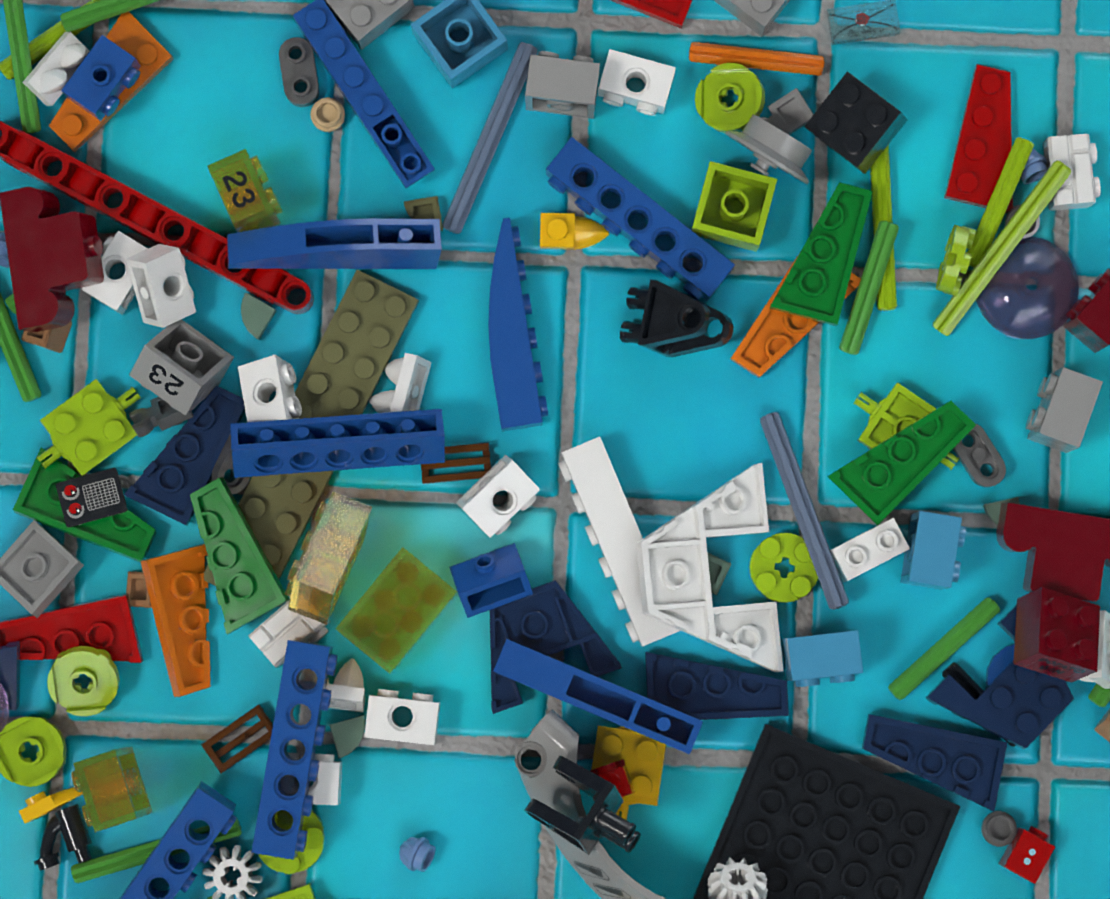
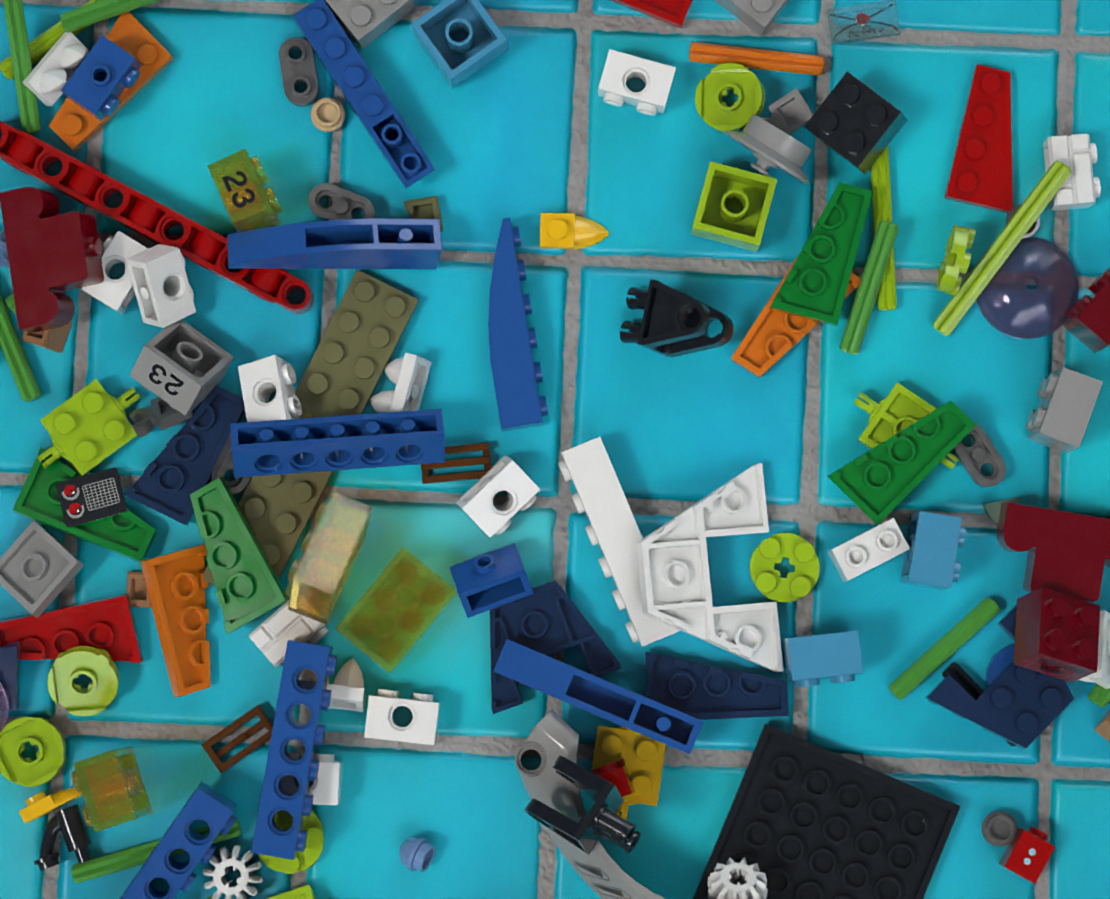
sand green tile [241,293,276,340] -> none
sand green tile [330,715,365,758] -> none
sand blue axle [443,42,538,234] -> none
light grey brick [525,51,600,119] -> none
blue brick [546,137,735,302] -> none
sand green tile [707,552,731,595] -> none
sand blue axle [760,412,849,610] -> none
dark blue wing [861,714,1007,811] -> none
lime axle [967,137,1034,267] -> none
medium blue plate [1020,149,1048,184] -> none
none -> flat silver plate [308,183,376,221]

